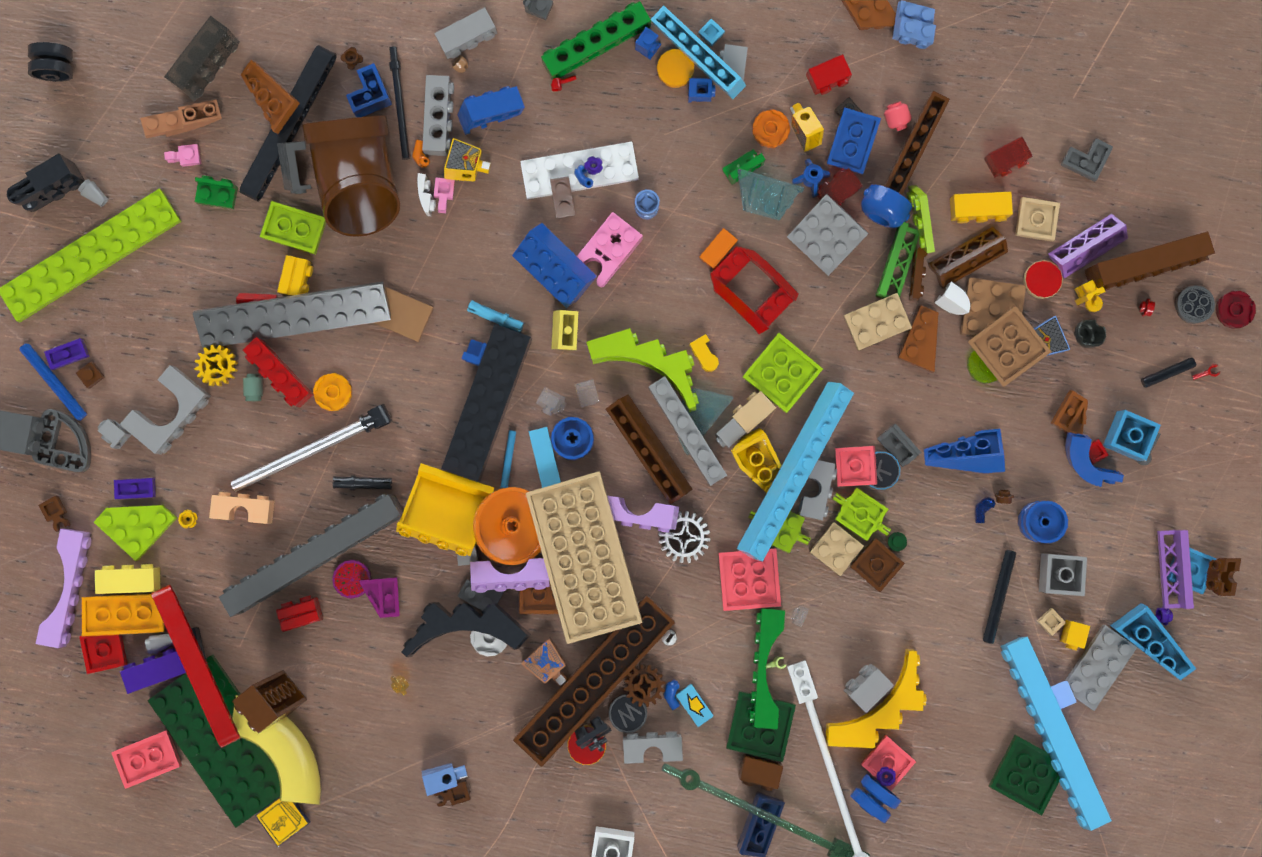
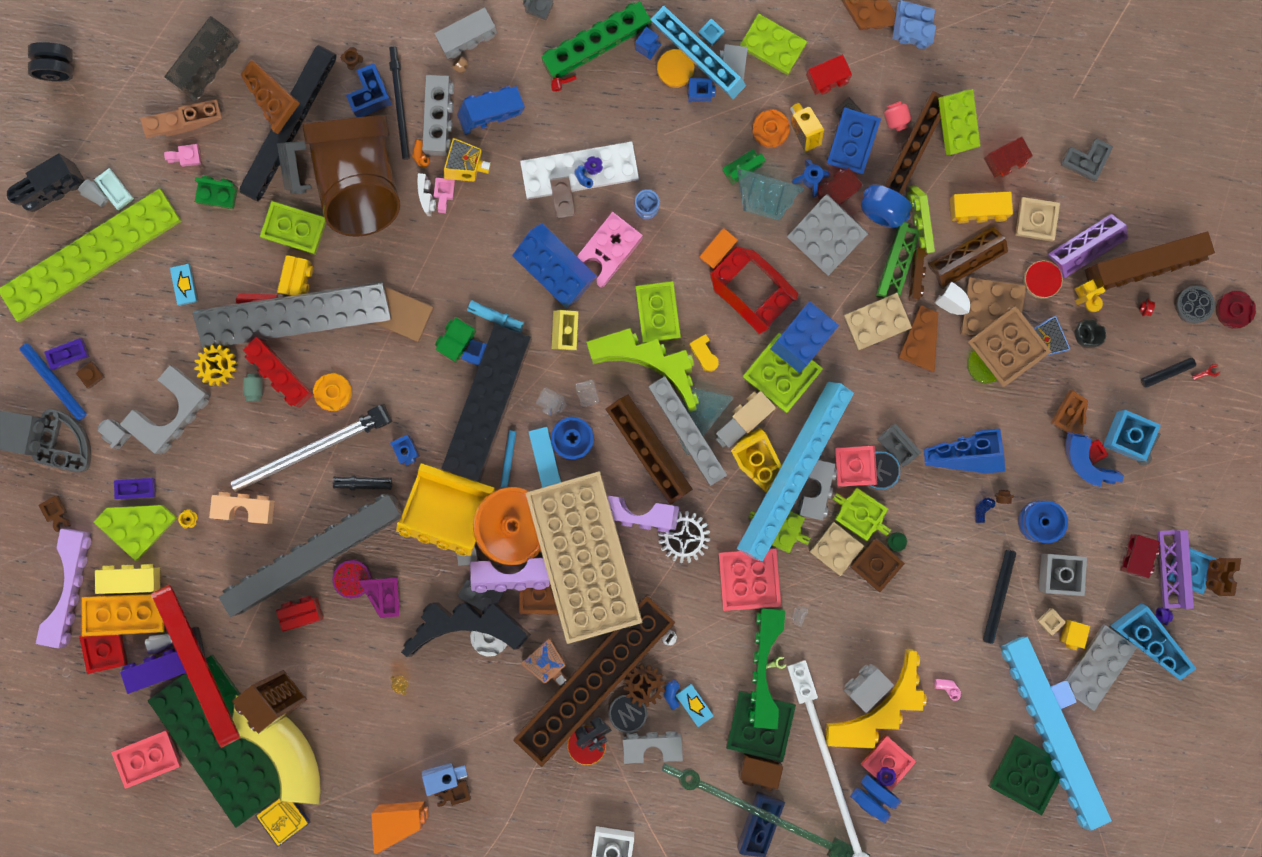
none -> light aqua tile [94,168,134,210]
none -> medium azure tile [170,264,198,306]
none -> orange slope [371,801,429,854]
none -> blue brick [390,435,420,466]
none -> green brick [435,318,476,363]
none -> lime plate [635,281,681,343]
none -> lime plate [740,14,808,76]
none -> blue brick [770,301,839,373]
none -> bright pink arm [934,679,961,701]
none -> lime plate [938,89,980,155]
none -> dark red brick [1120,534,1160,579]

